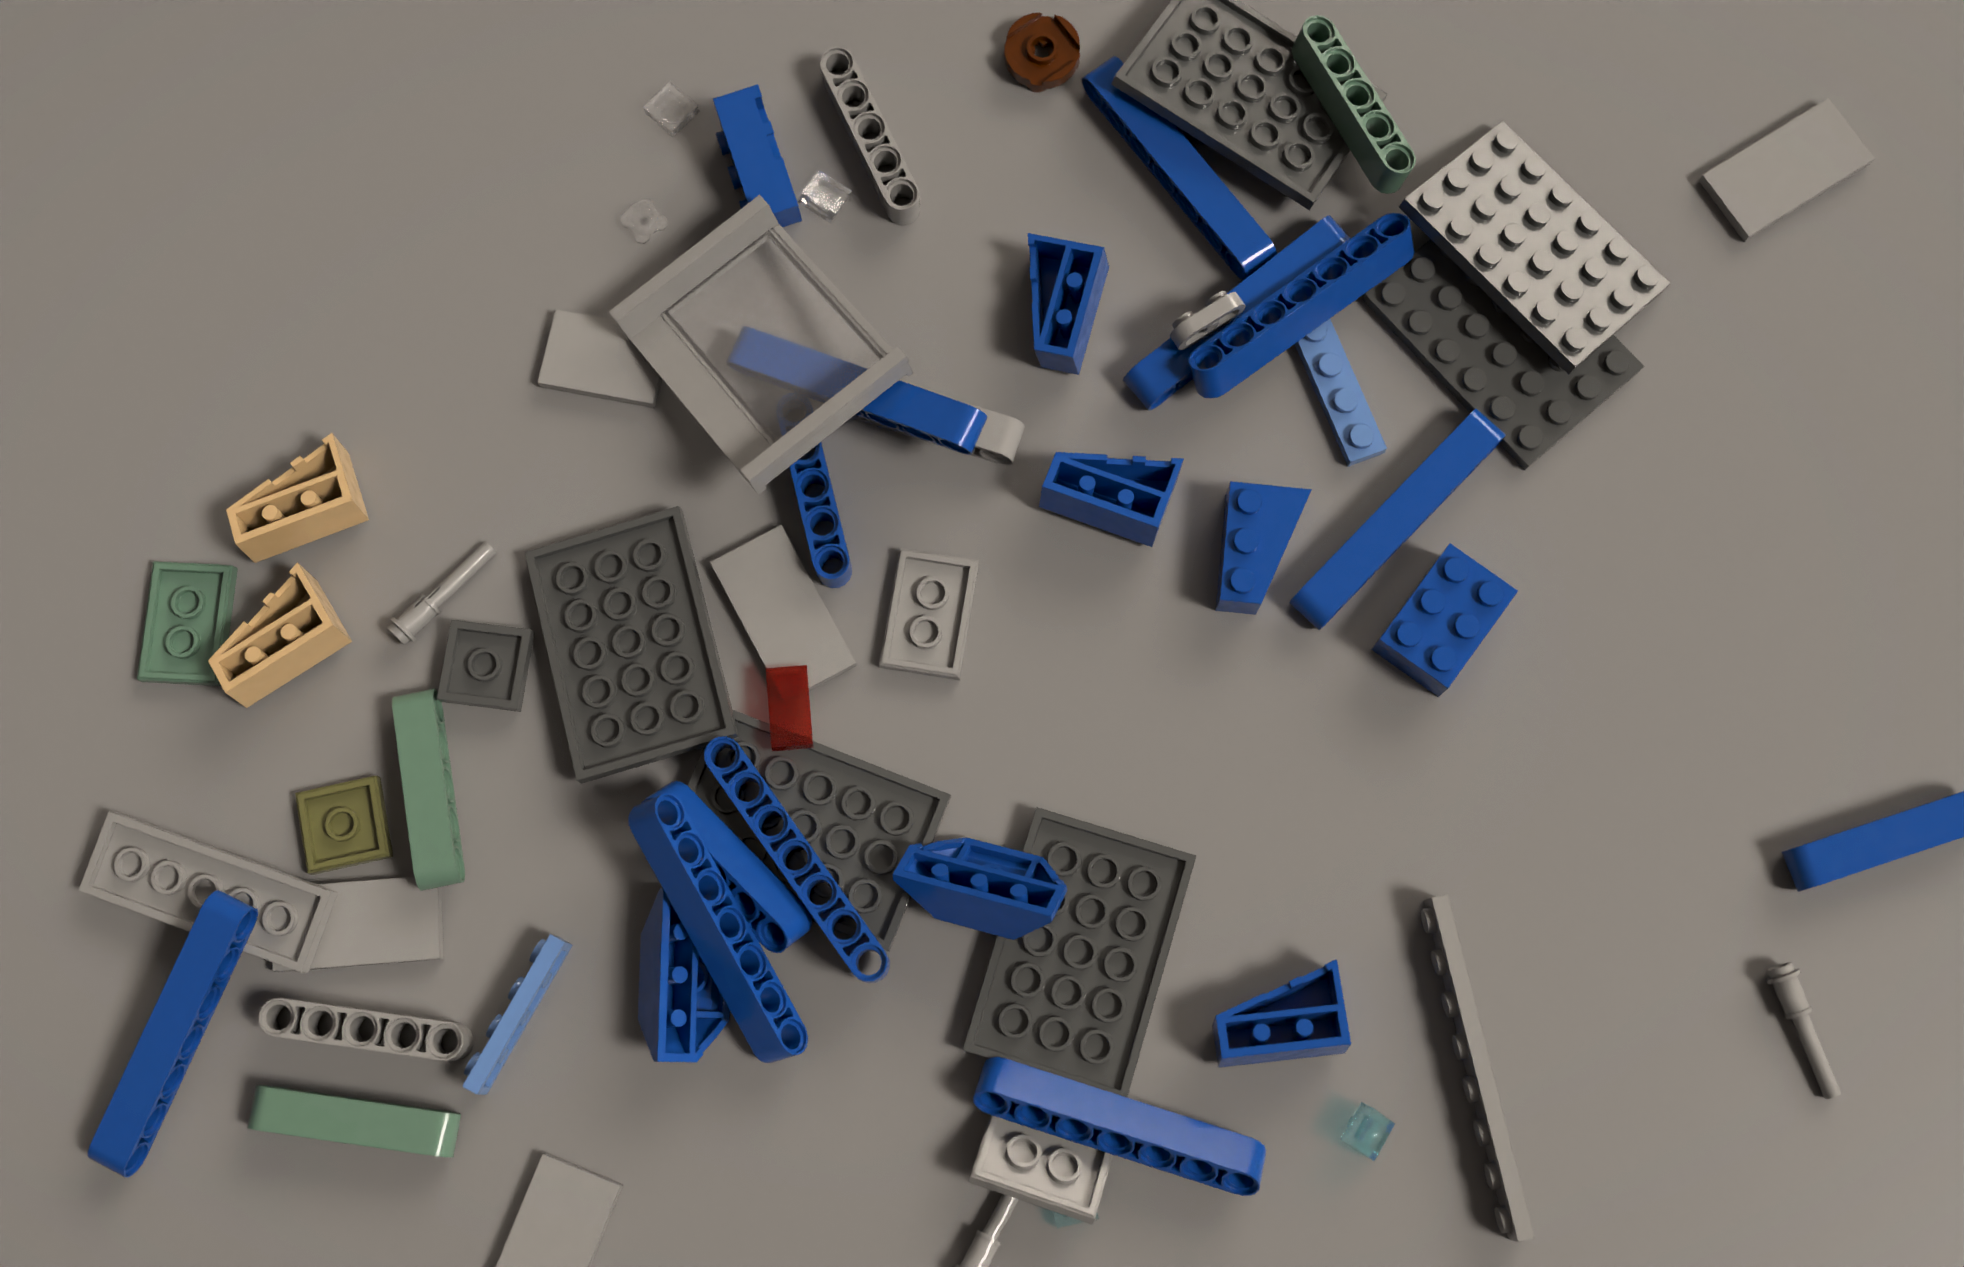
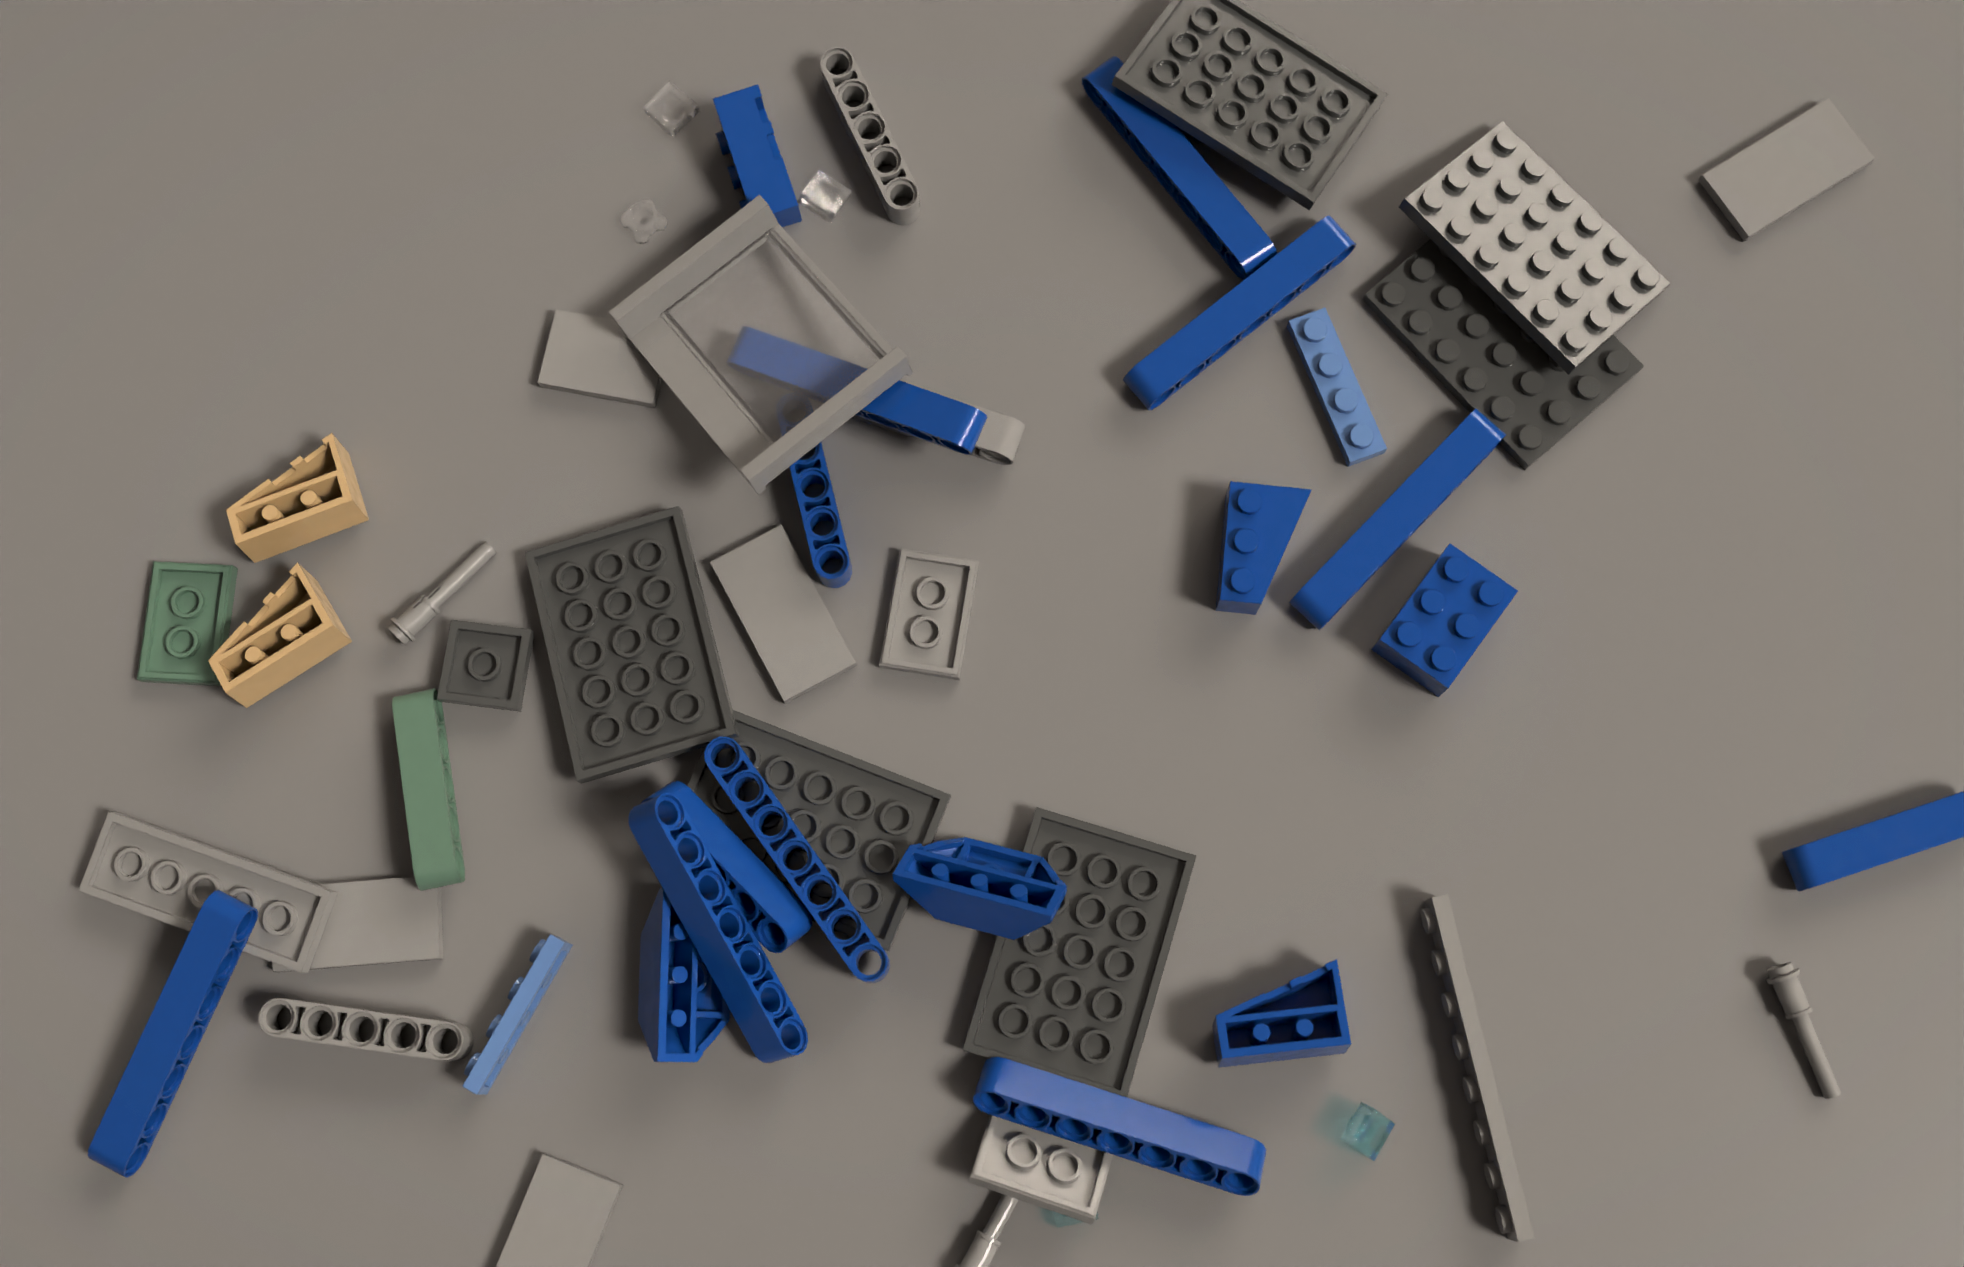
sand green beam [247,1085,461,1158] -> none
olive tile [295,775,393,875] -> none
clear red tile [766,665,814,751] -> none
reddish brown plate [1004,12,1080,93] -> none
blue wedge [1028,233,1109,375] -> none
blue wedge [1039,452,1184,547] -> none
light grey plate [1170,291,1246,350] -> none
blue beam [1188,213,1415,399] -> none
sand green beam [1292,15,1416,194] -> none

